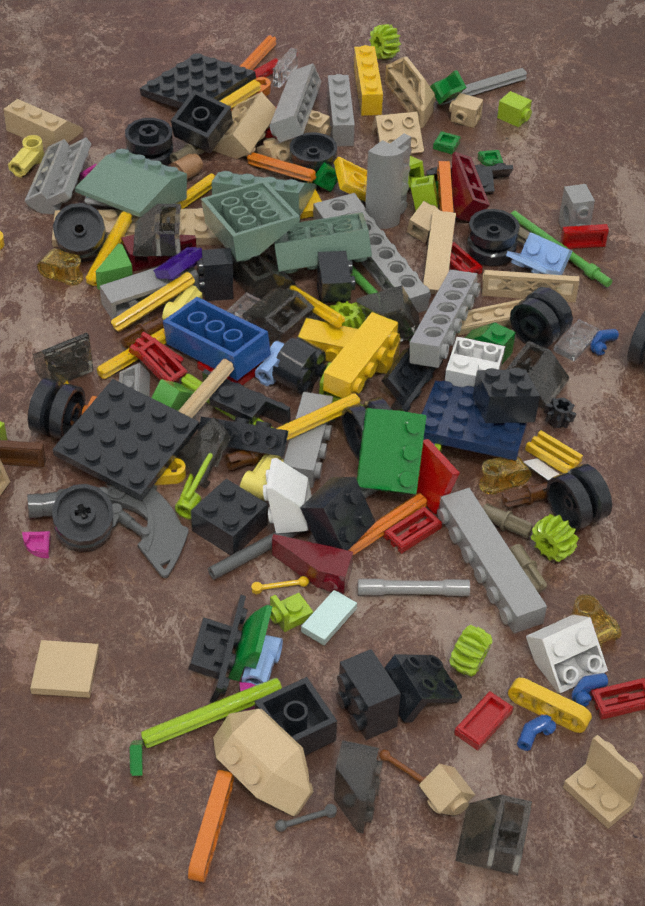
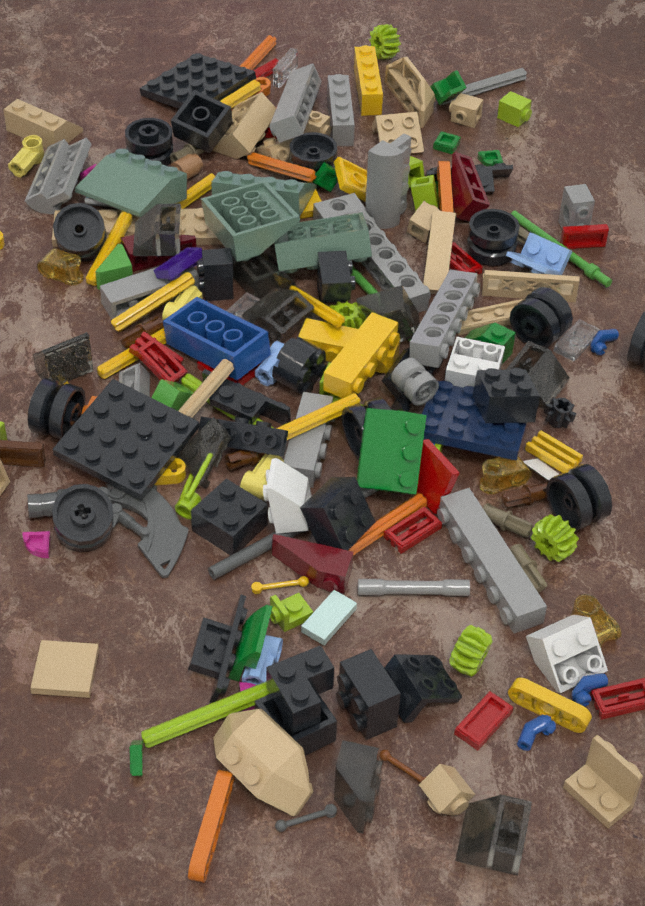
none -> black brick [266,645,334,734]
none -> light grey wheel [391,358,439,405]

